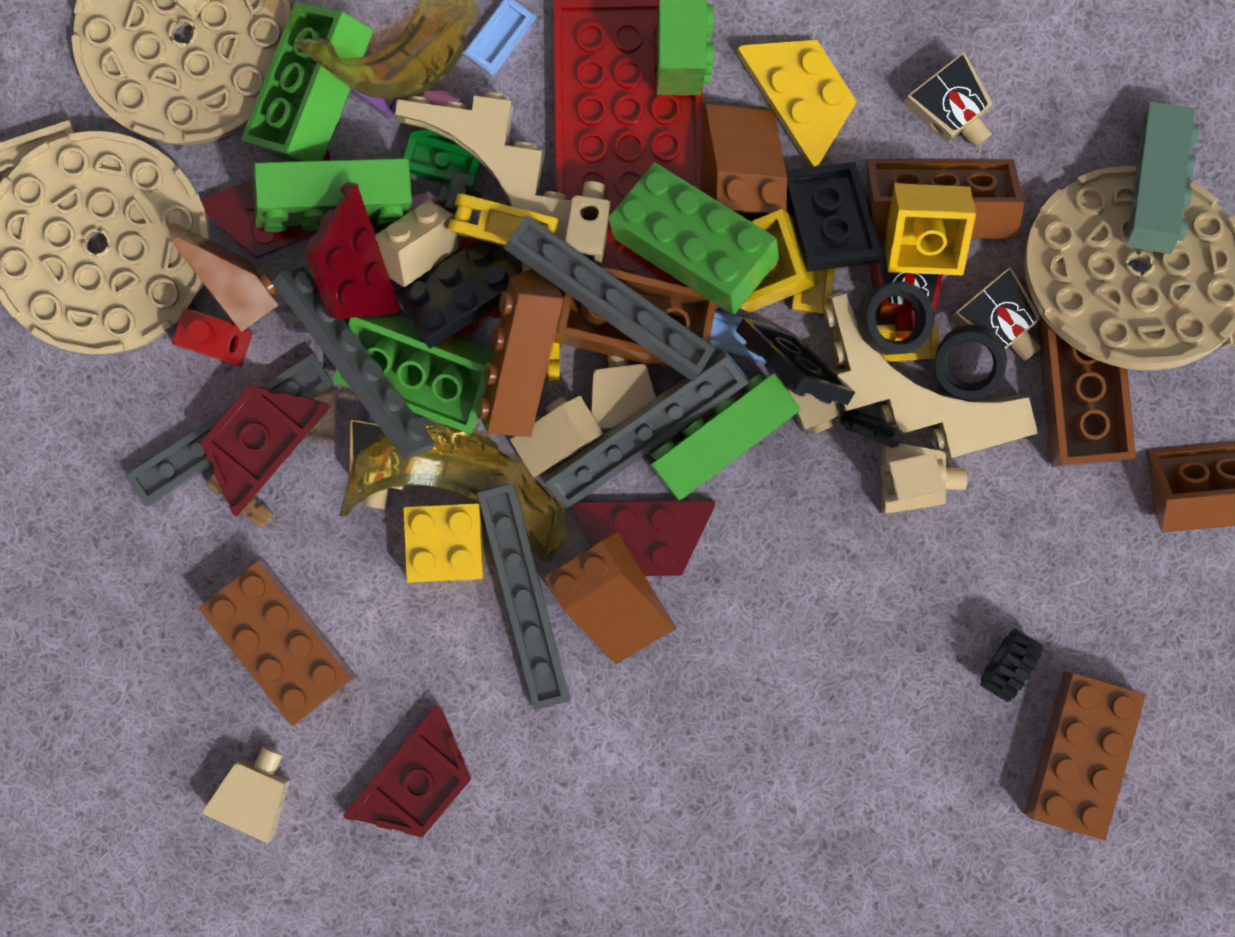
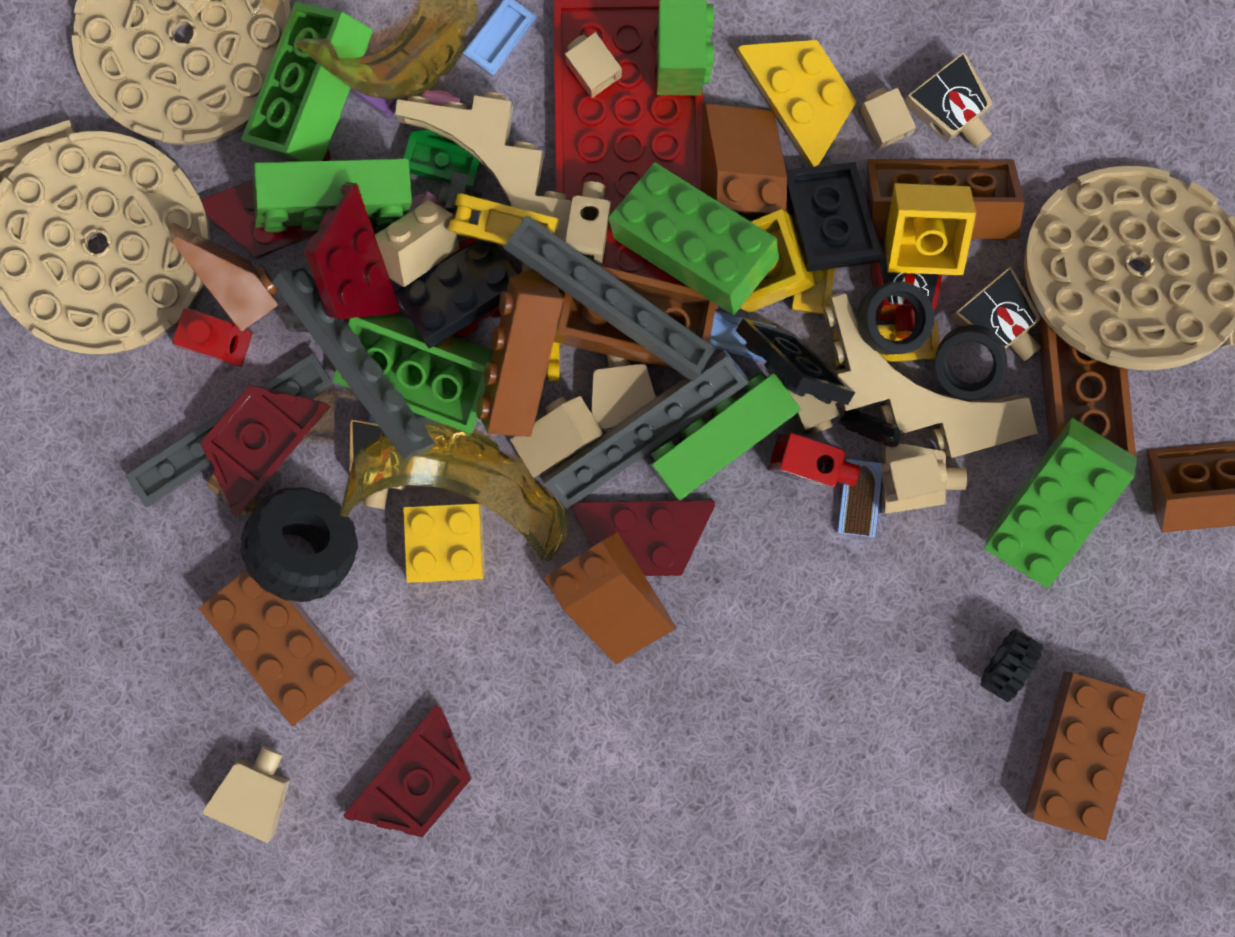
dark grey plate [477,483,571,710] -> none
sand green brick [1126,101,1199,254] -> none
none -> black tyre [240,487,358,602]
none -> tan brick [565,32,622,98]
none -> red torso [768,433,860,488]
none -> tile [837,459,884,537]
none -> tan brick [860,87,916,150]
none -> bright green brick [984,418,1137,589]

